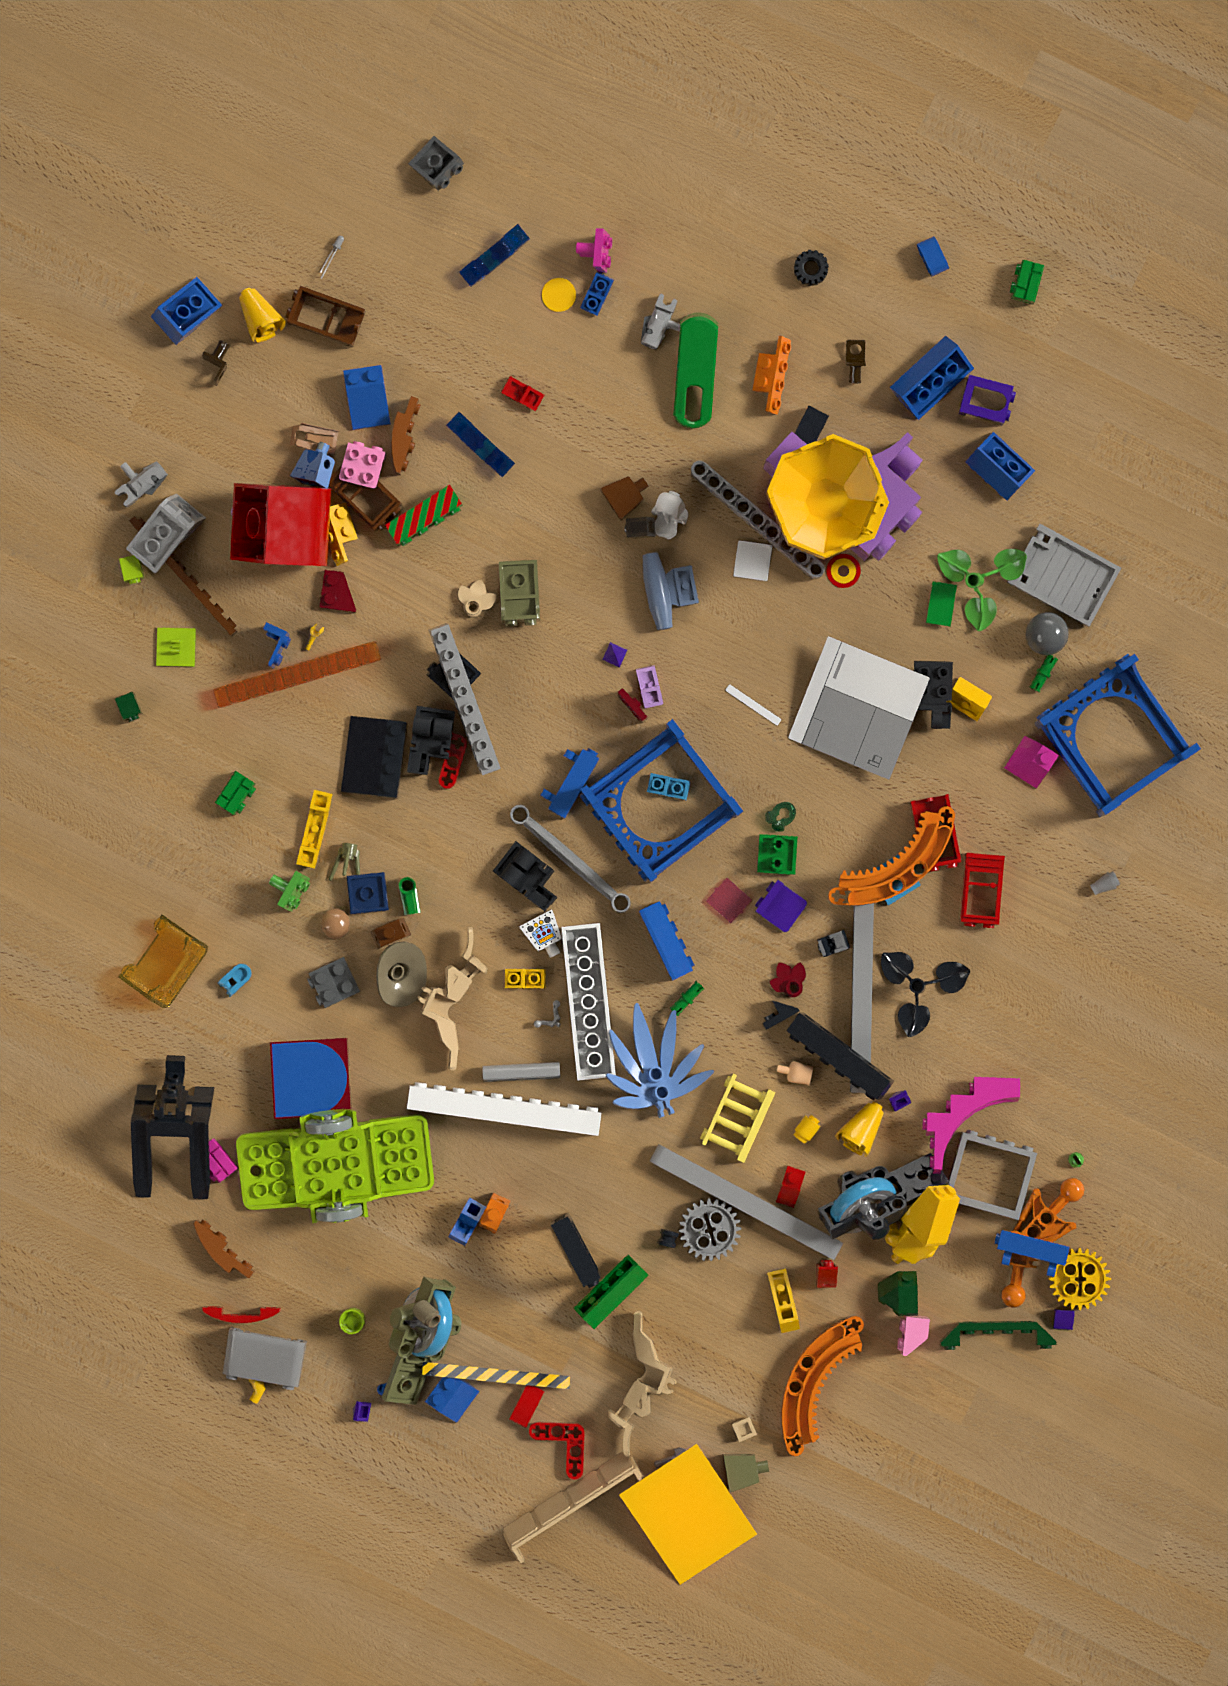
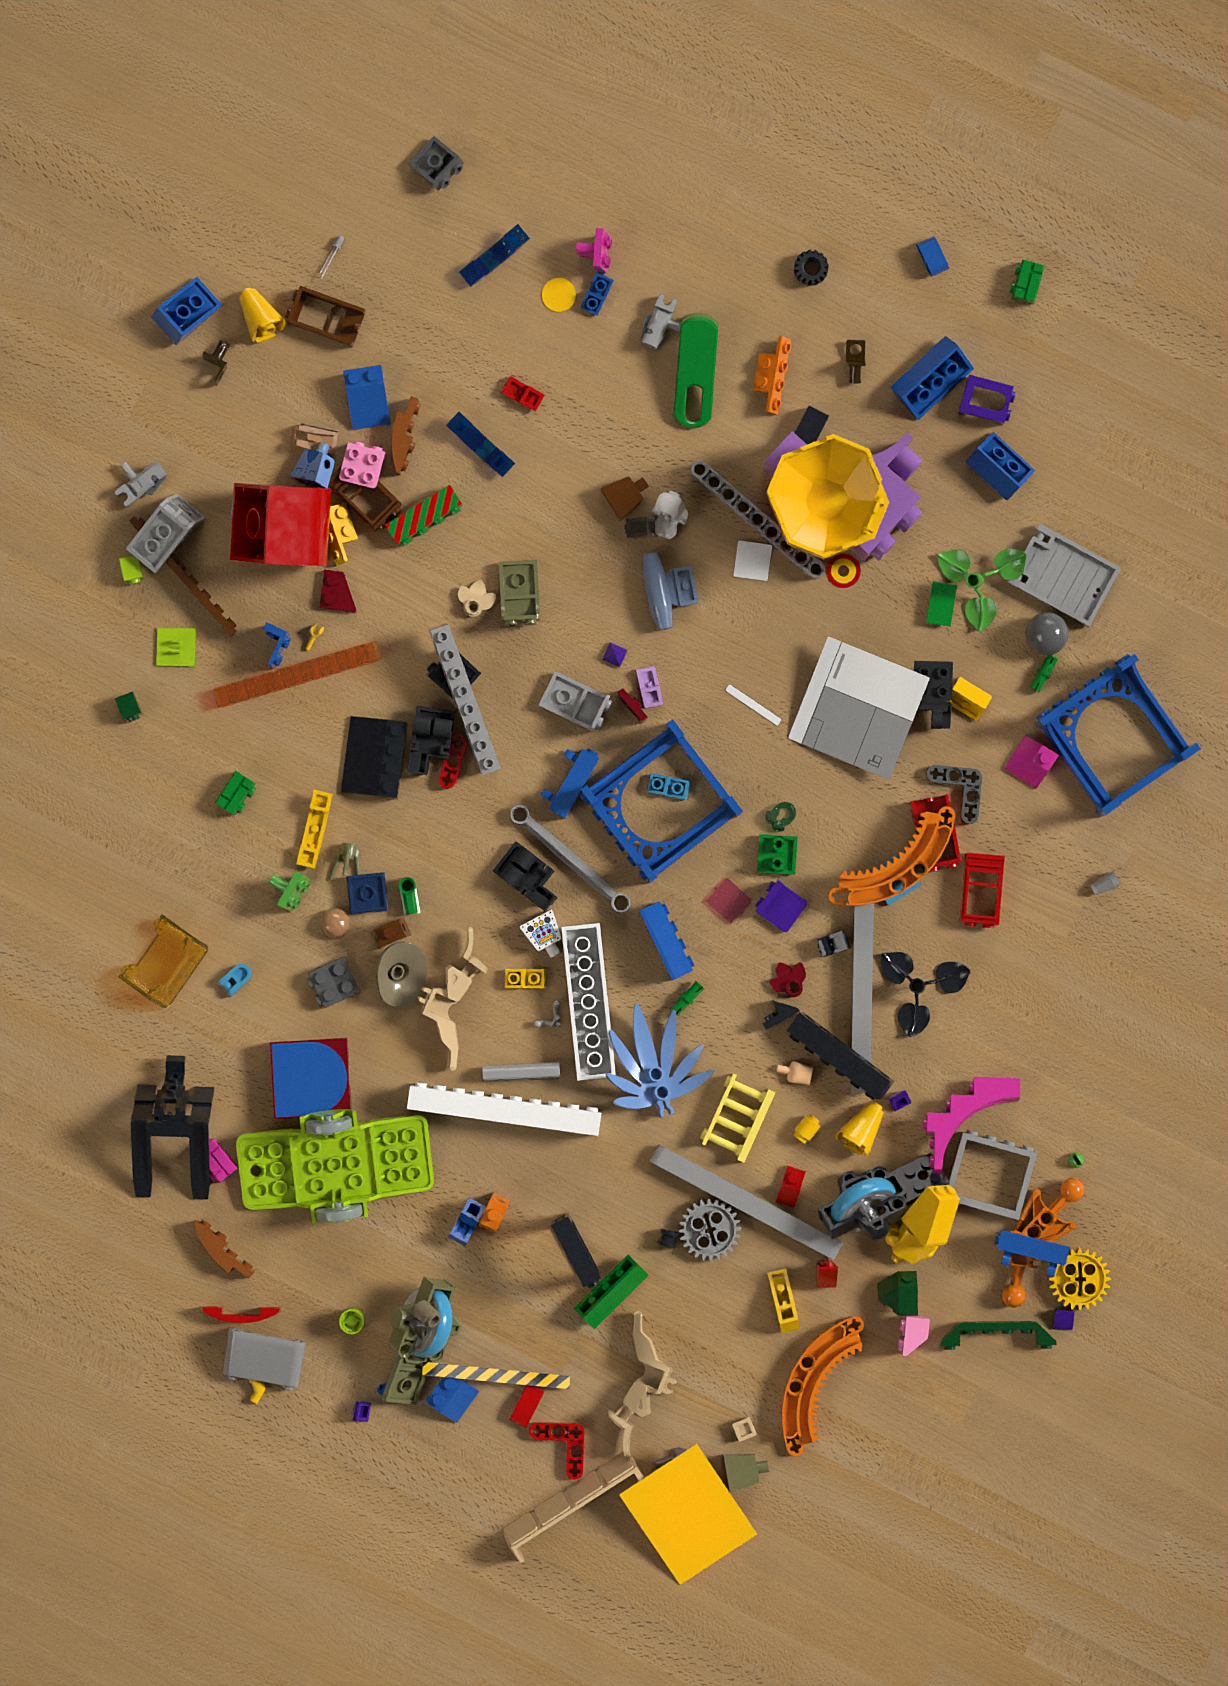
none -> light grey bracket [538,671,612,732]
none -> dark grey beam [926,765,982,824]

